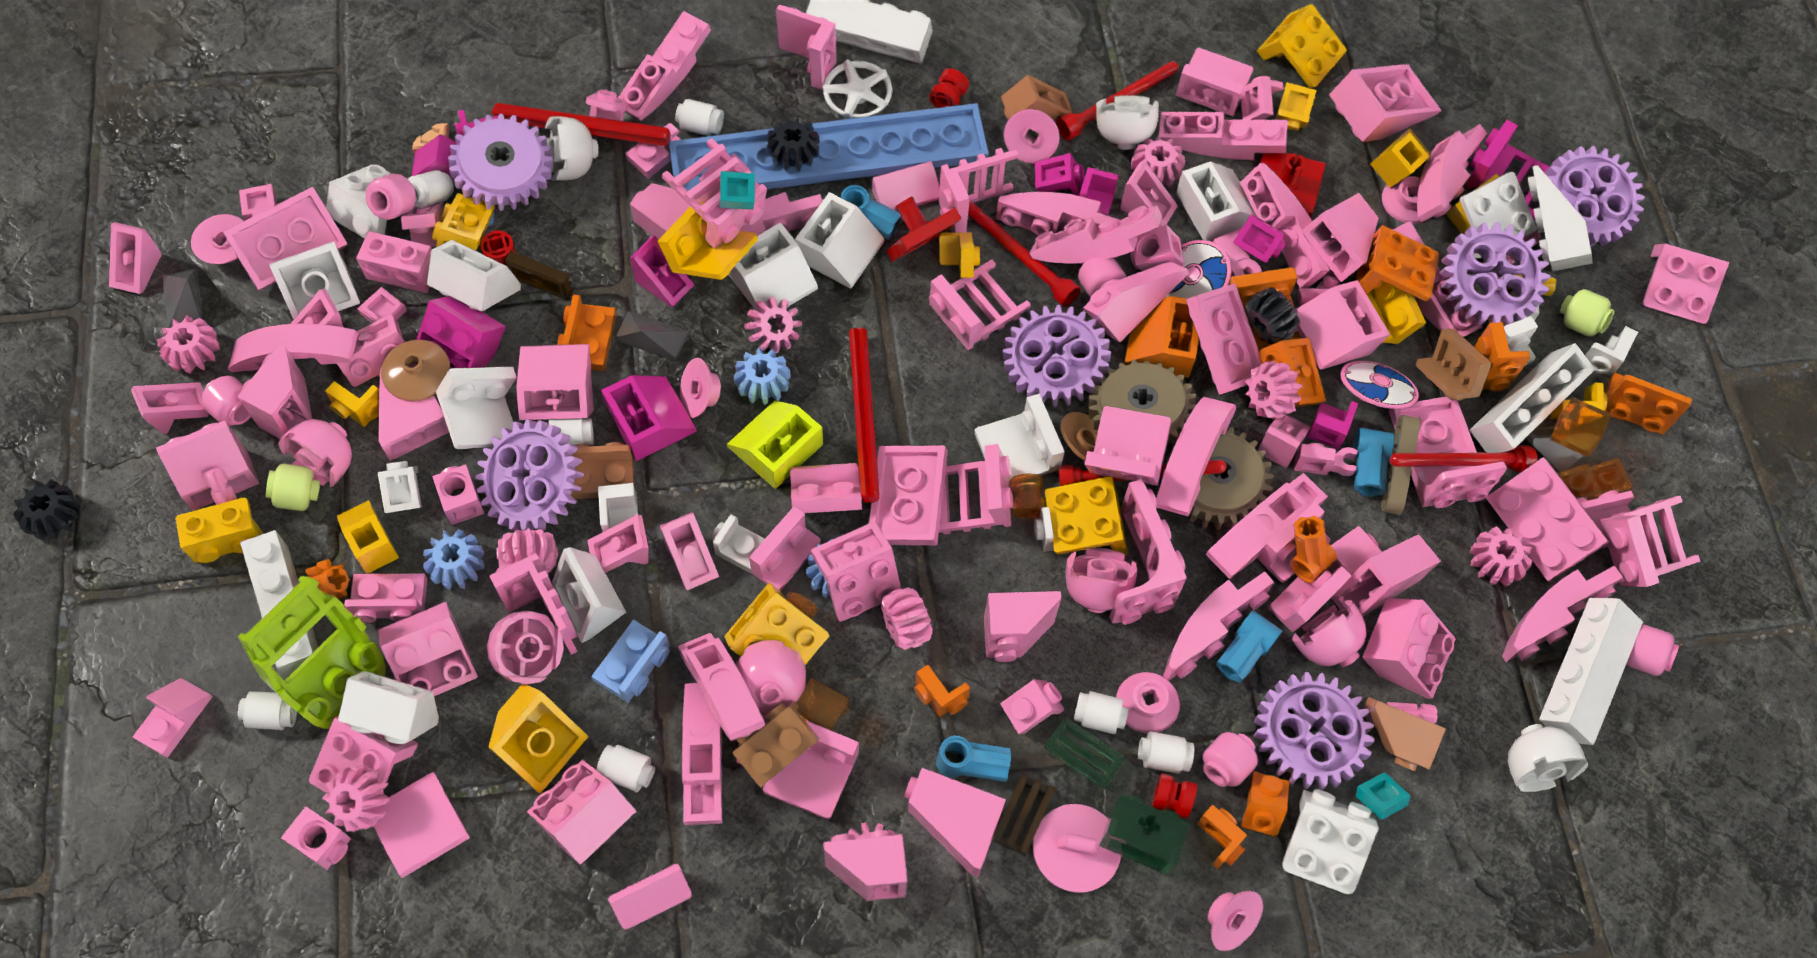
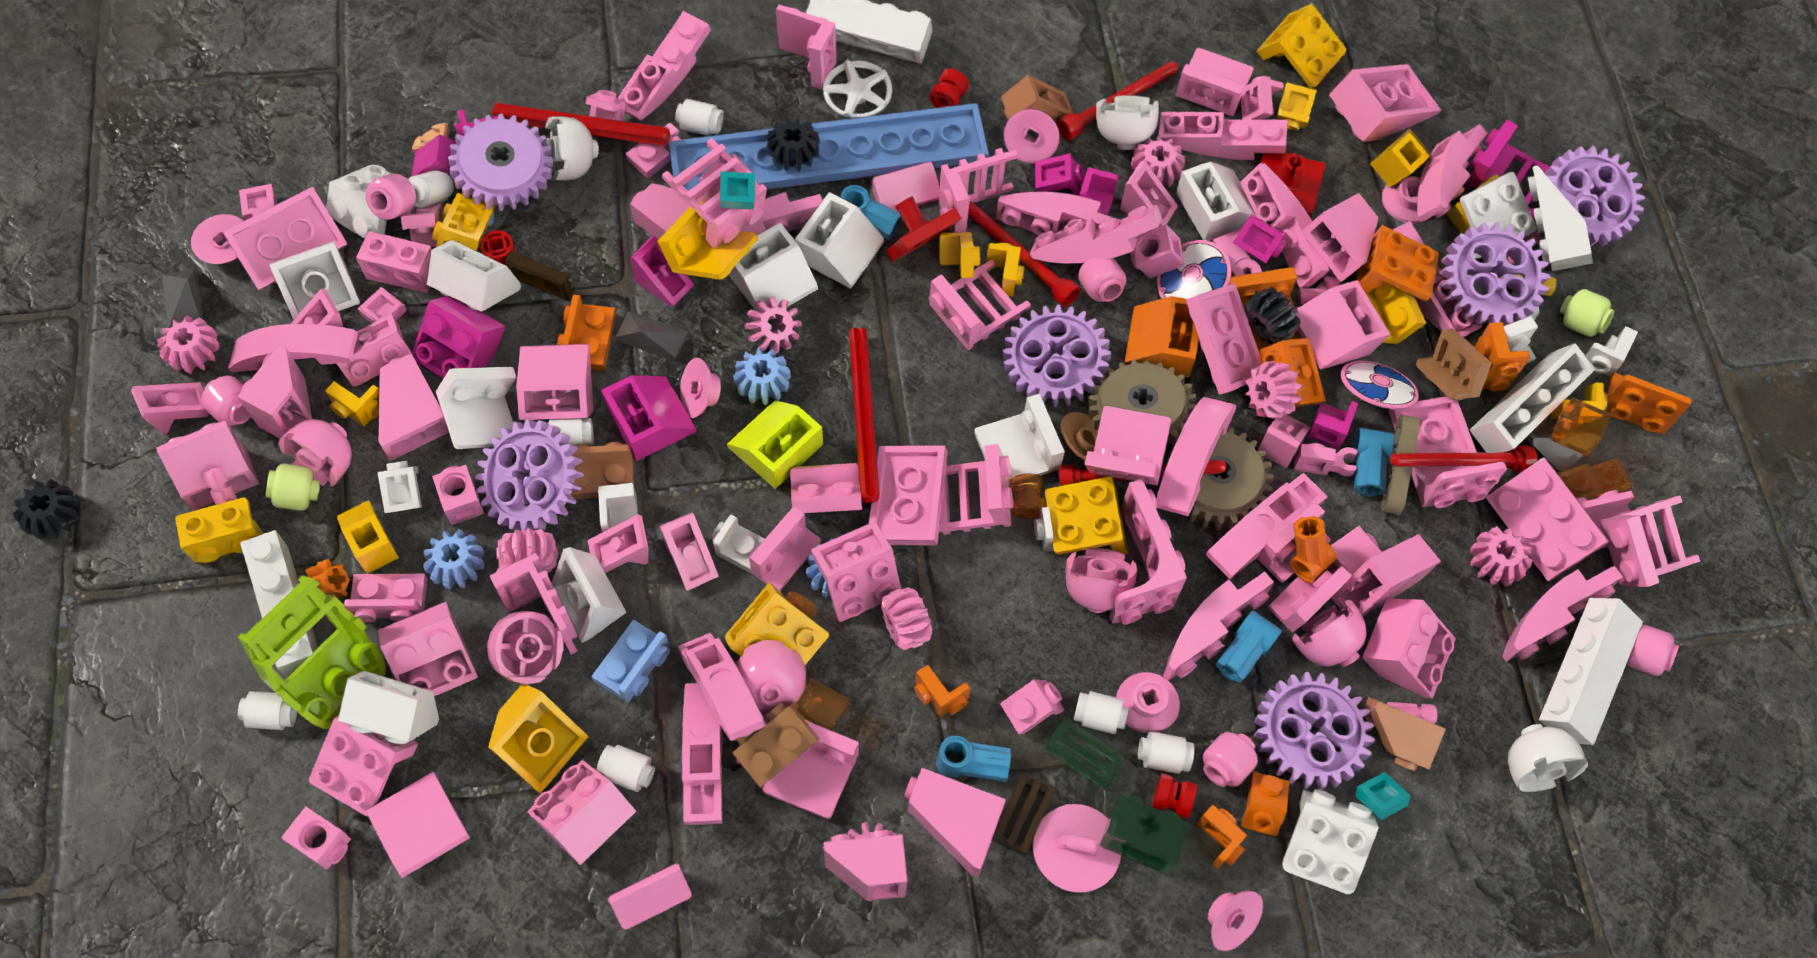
bright pink slope [109,222,162,294] -> none
bright pink slope [133,678,213,758] -> none
bright pink gear [322,765,392,832] -> none
medium nougat dish [381,340,451,402] -> none
bright pink slope [984,591,1061,662] -> none
bright pink slope [1083,261,1189,342] -> none
bright pink bracket [1642,244,1729,324] -> none
none -> yellow bracket [986,243,1024,297]

